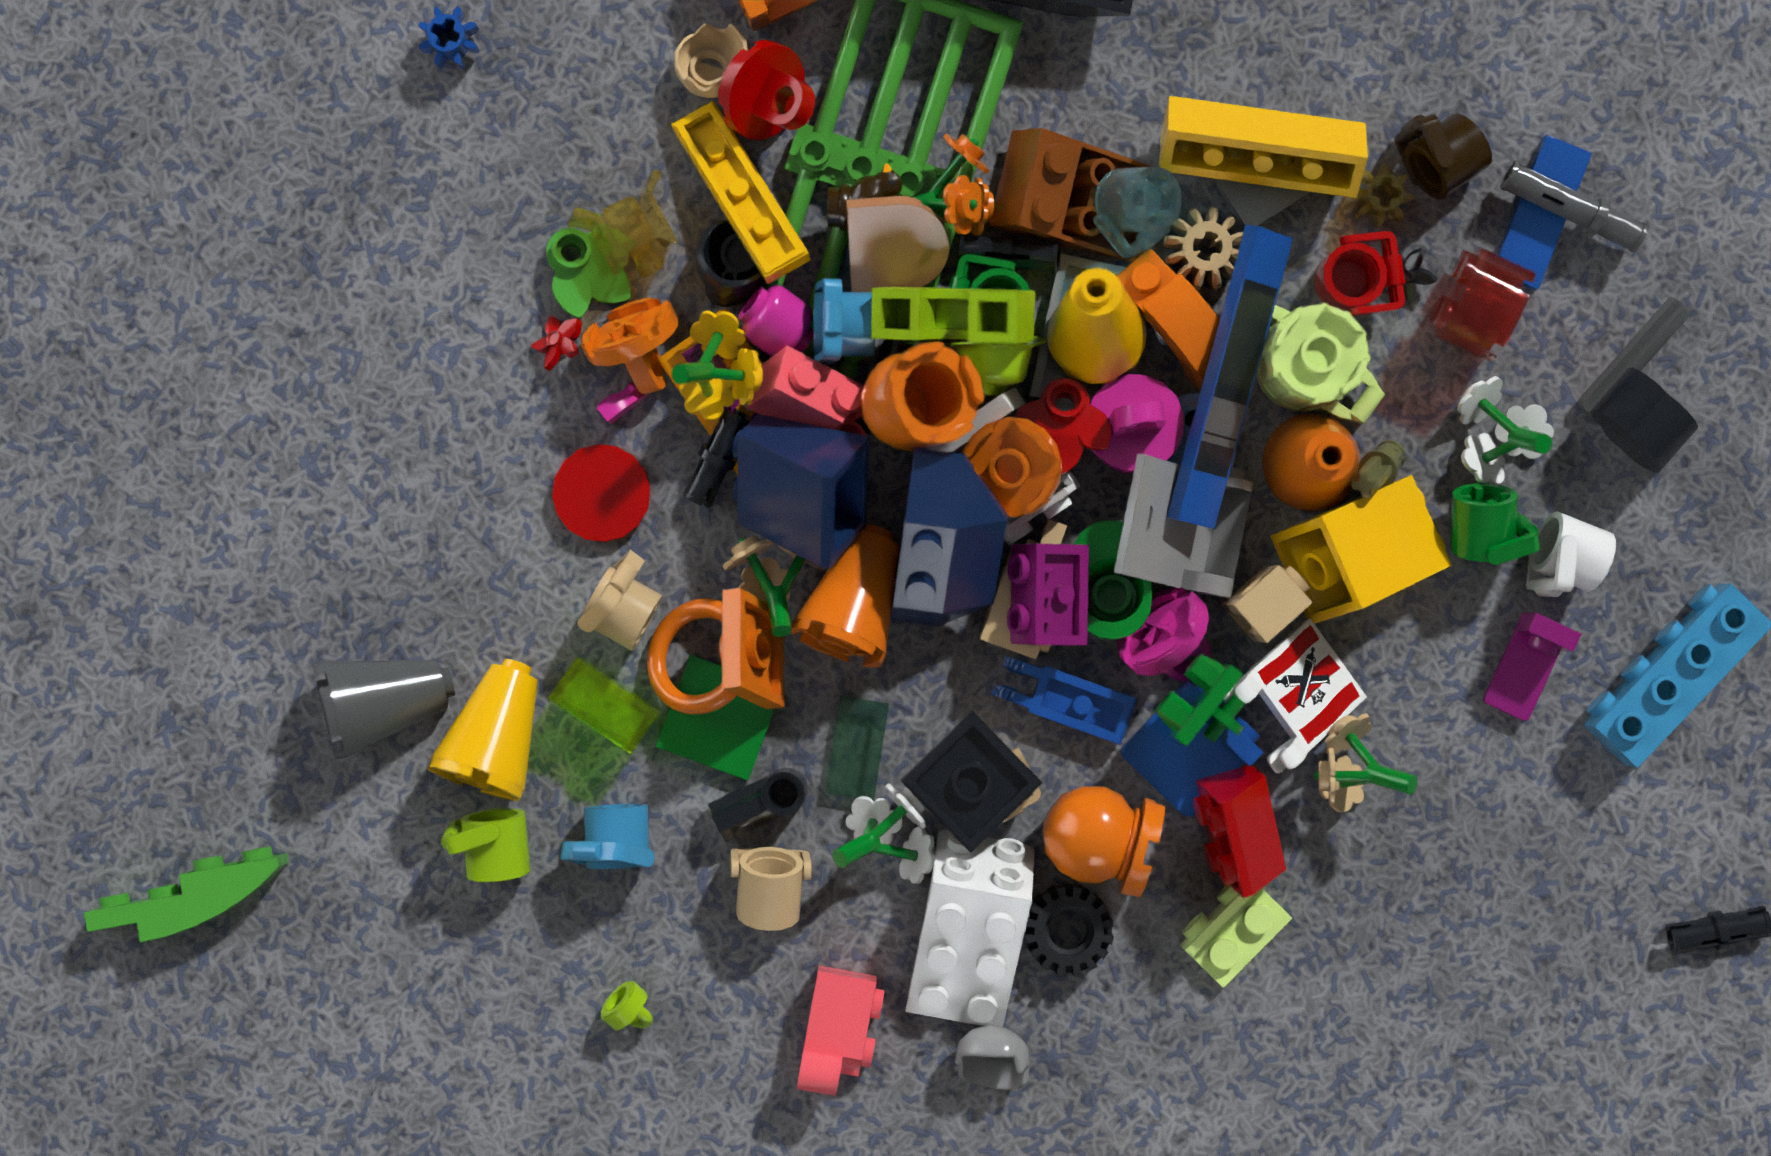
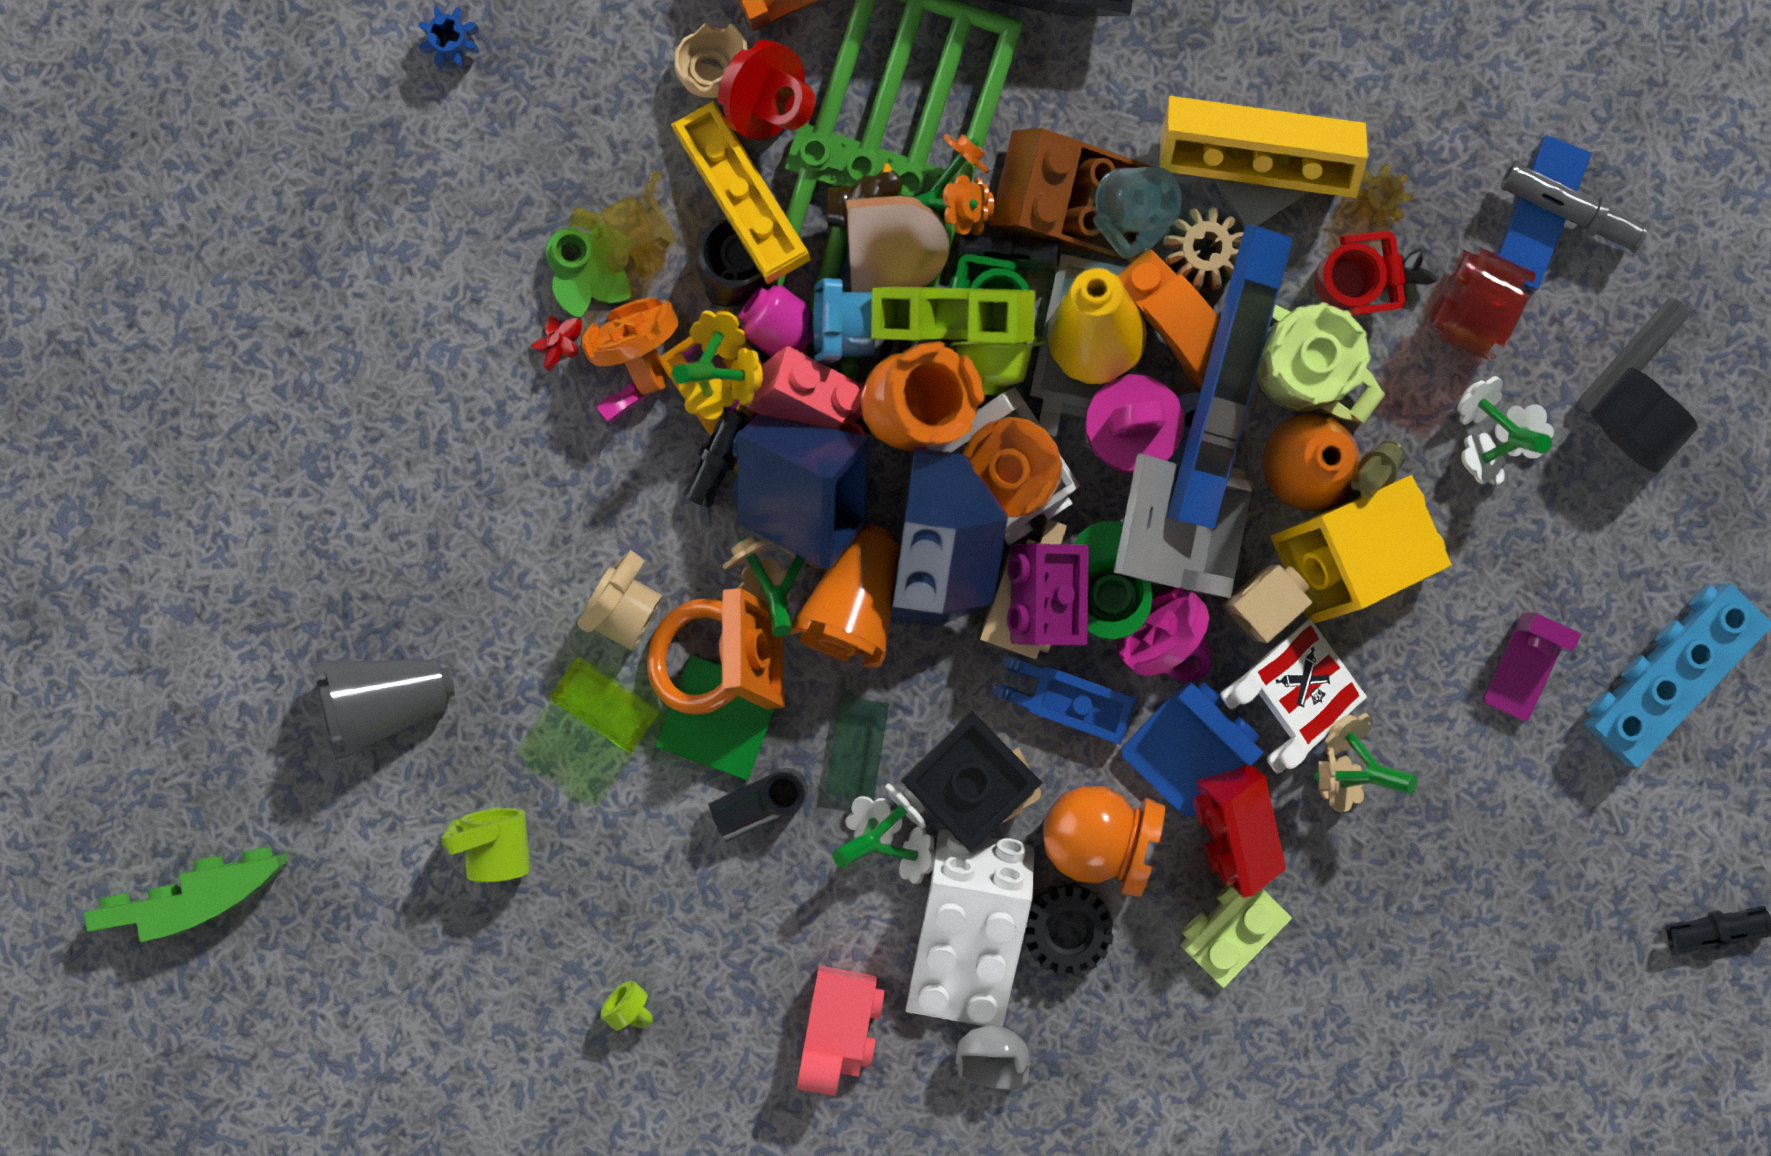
yellow cone [428,658,538,802] -> none
red tile [552,444,651,542] -> none
dark azure piece [560,804,655,869] -> none
tan piece [730,847,811,931] -> none
red plate [1015,378,1111,476] -> none
green hips [1154,654,1245,747] -> none
dark brown piece [1394,113,1492,200] -> none
green piece [1450,483,1540,565] -> none
white piece [1526,511,1616,597] -> none

